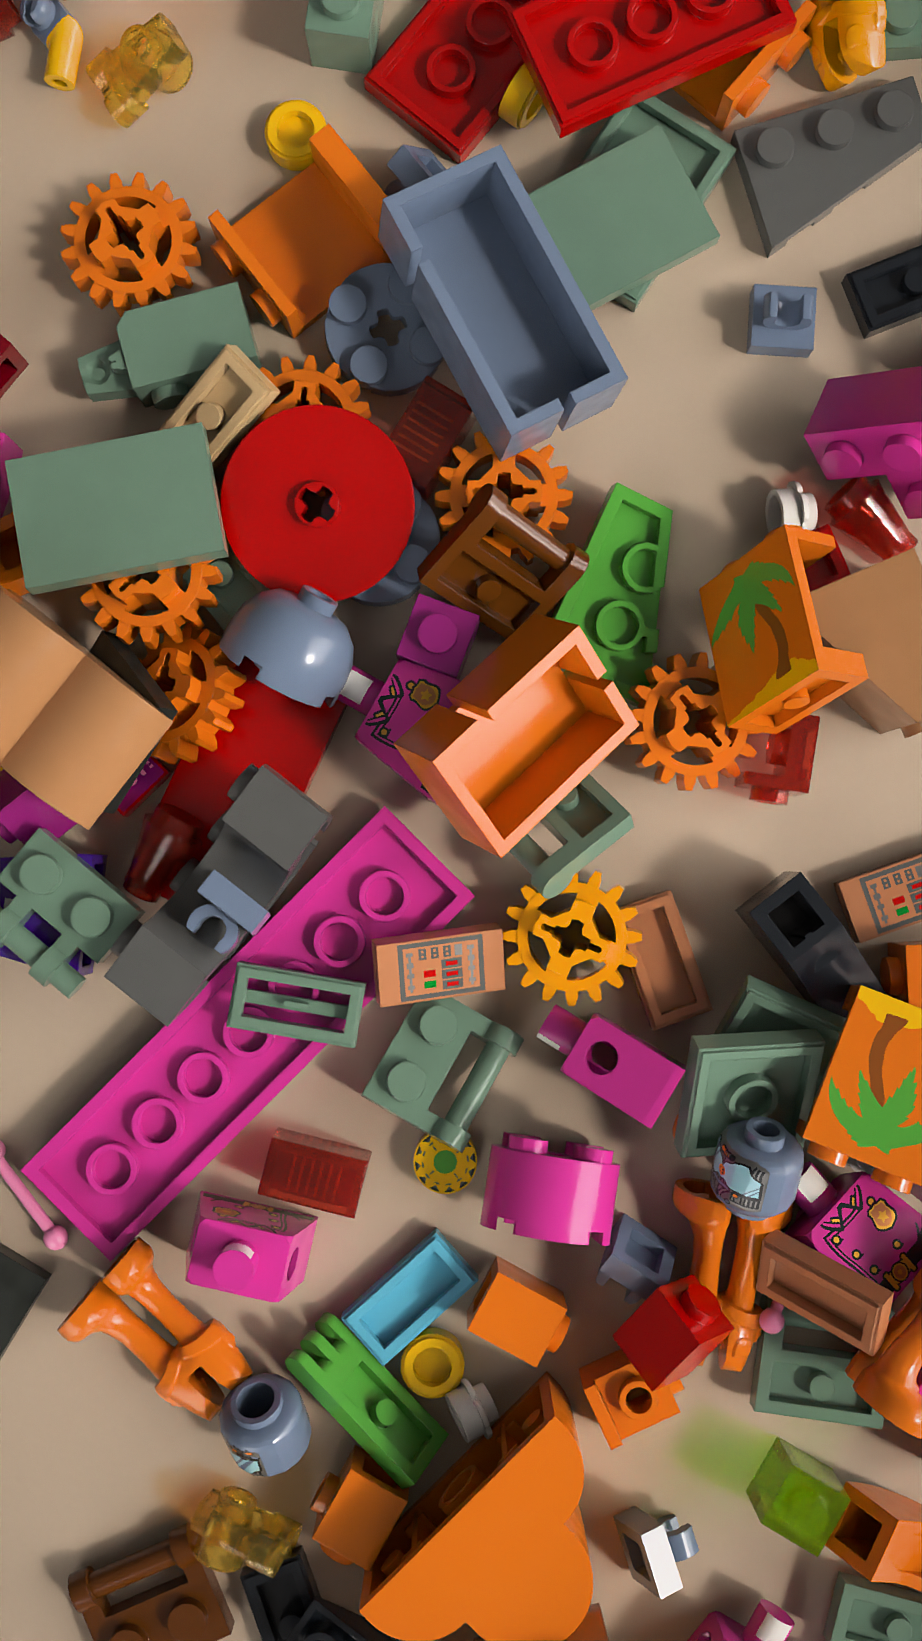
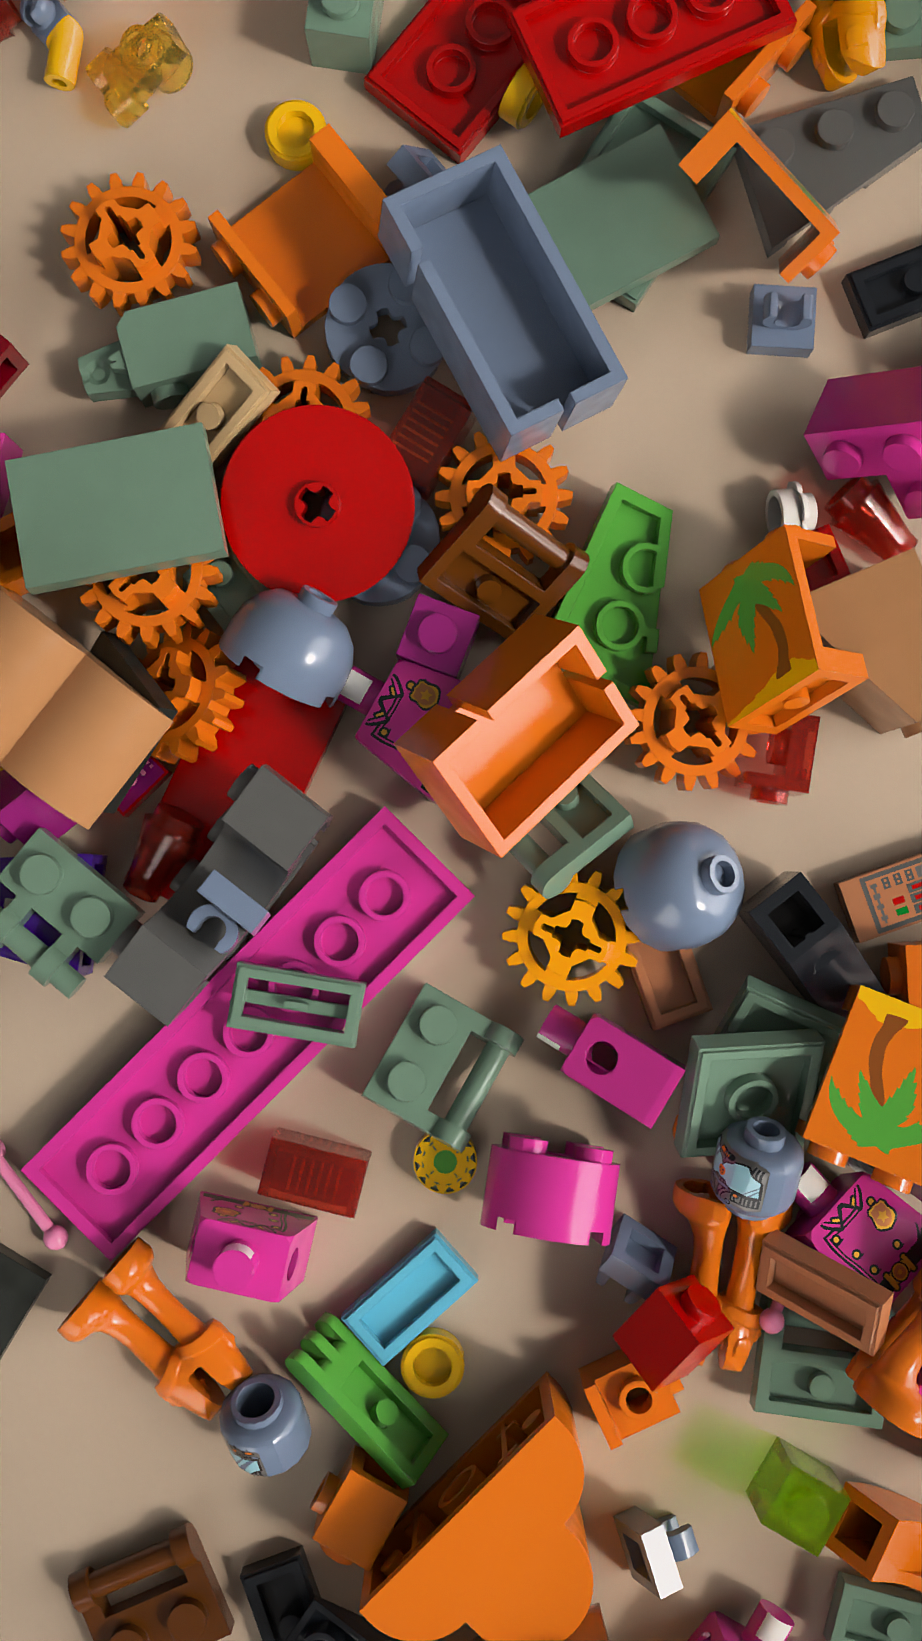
clear yellow plate [190,1486,303,1579] -> none
nougat tile [371,922,506,1008] -> none
white plate [445,1378,499,1443] -> none
orange brick [467,1256,571,1368] -> none
none -> sand blue cylinder [614,821,745,951]
none -> orange panel [678,107,840,284]

